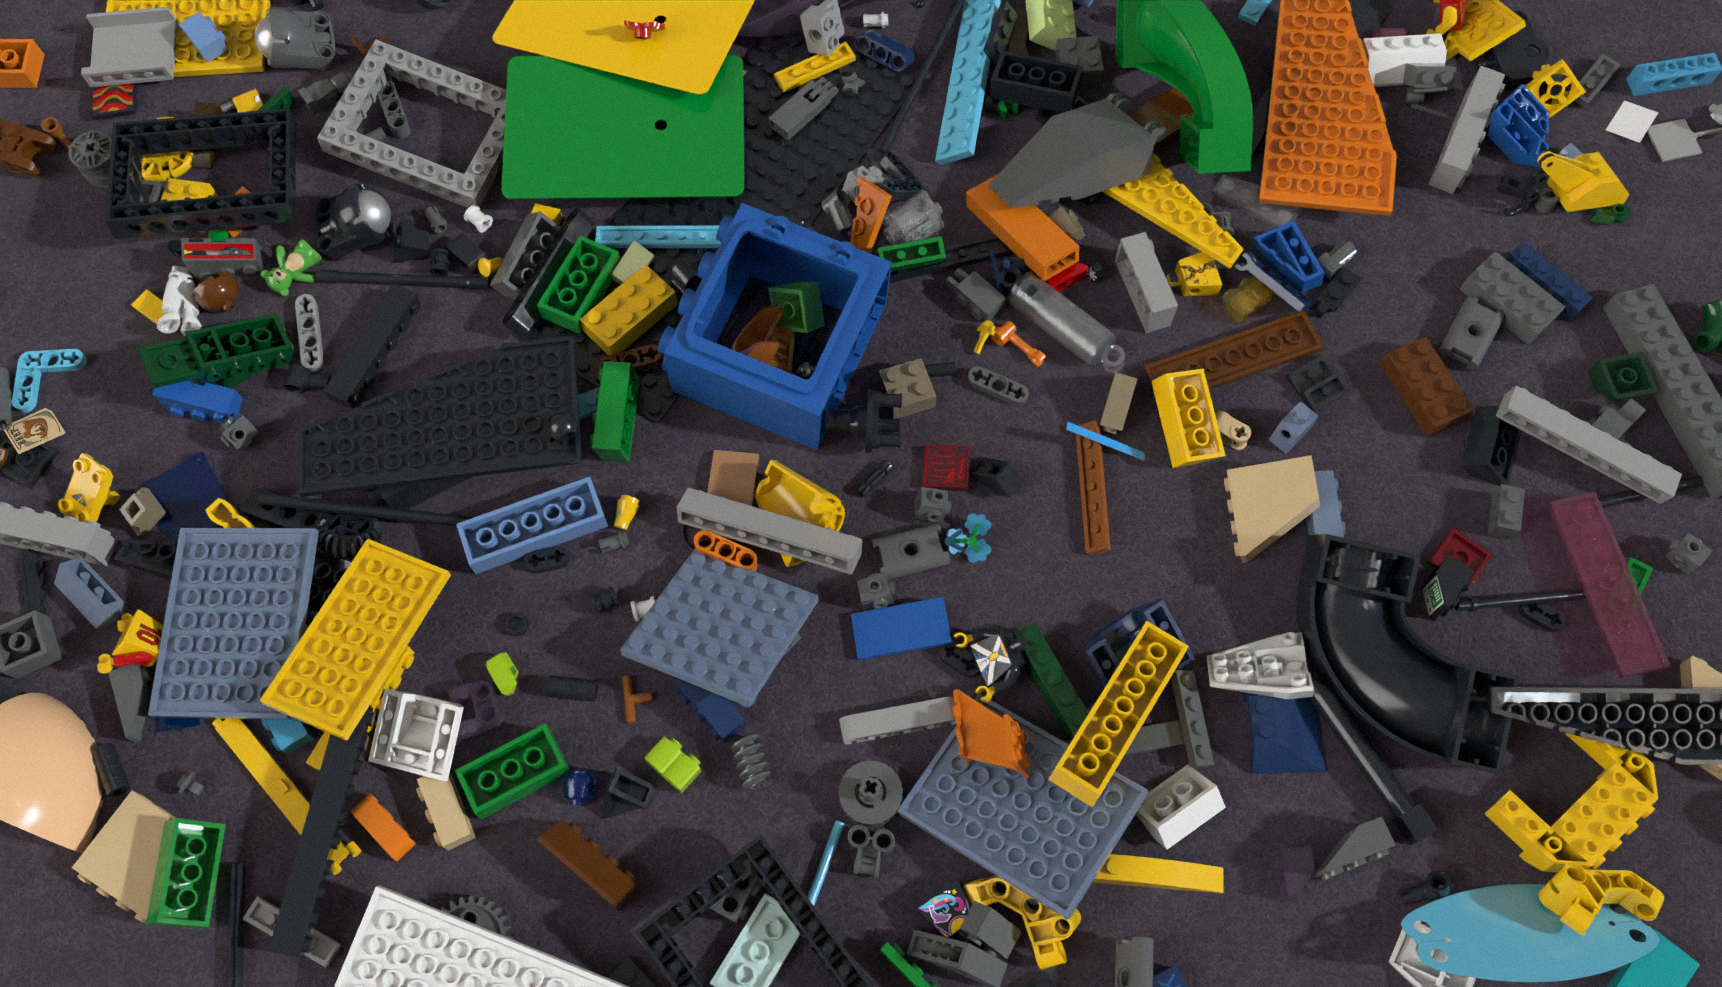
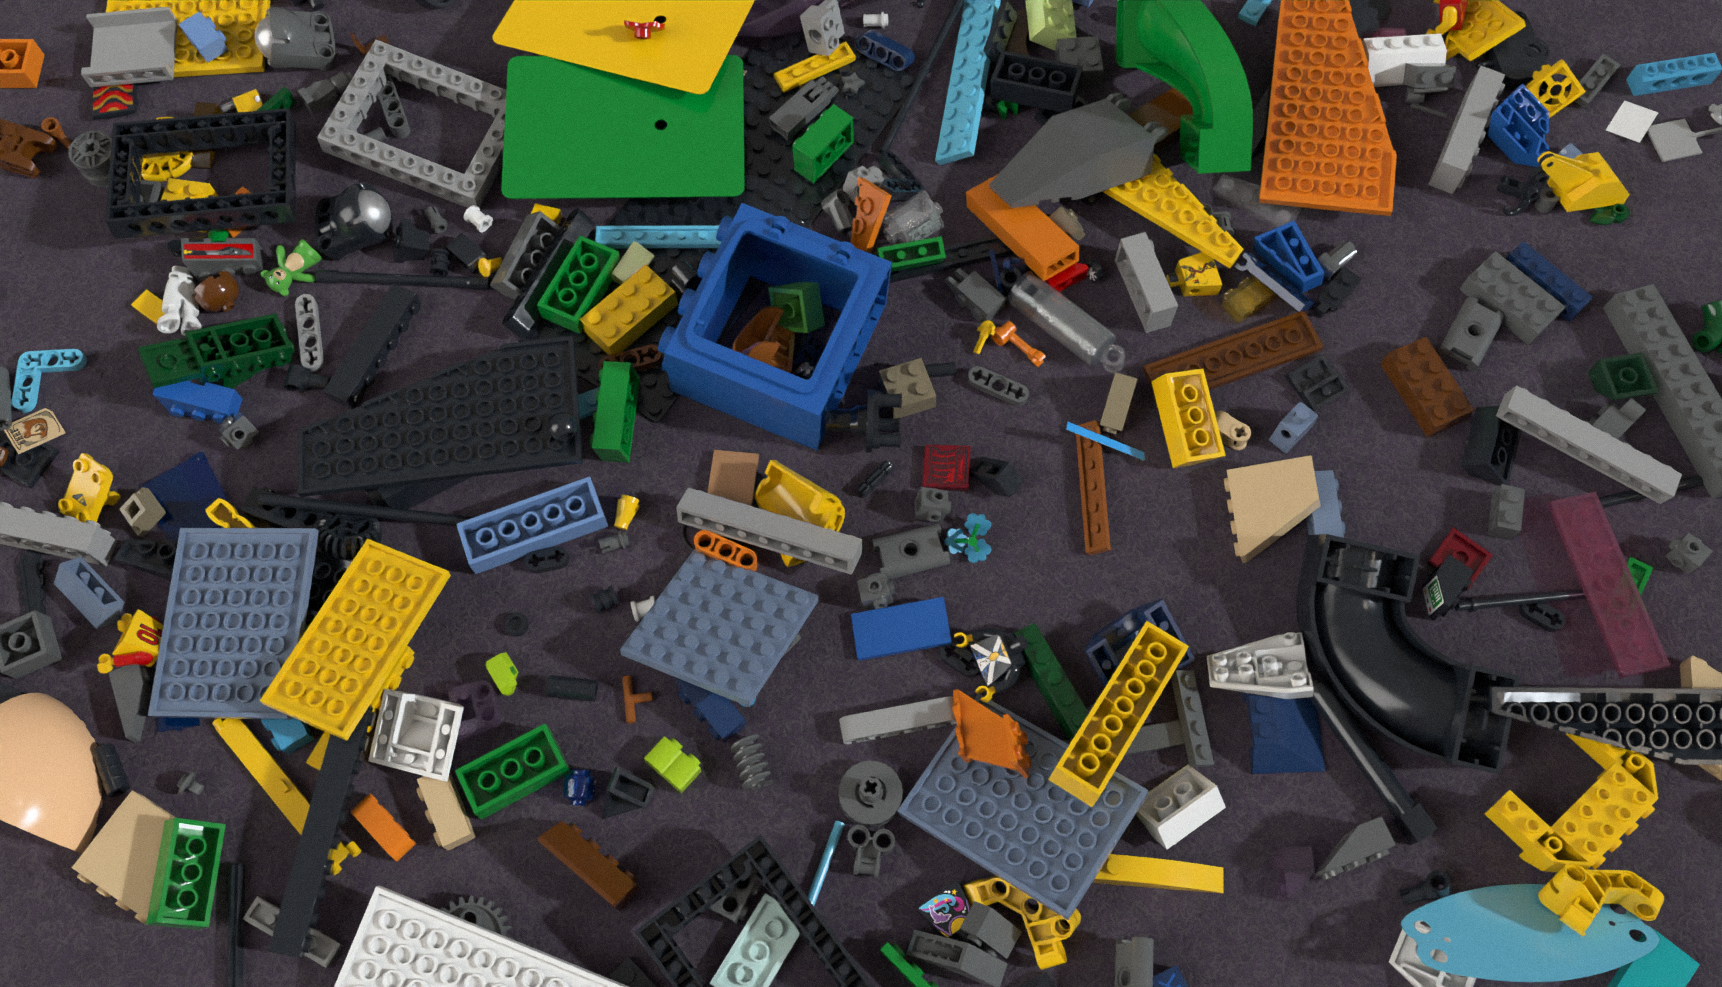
none -> green brick [793,104,854,184]

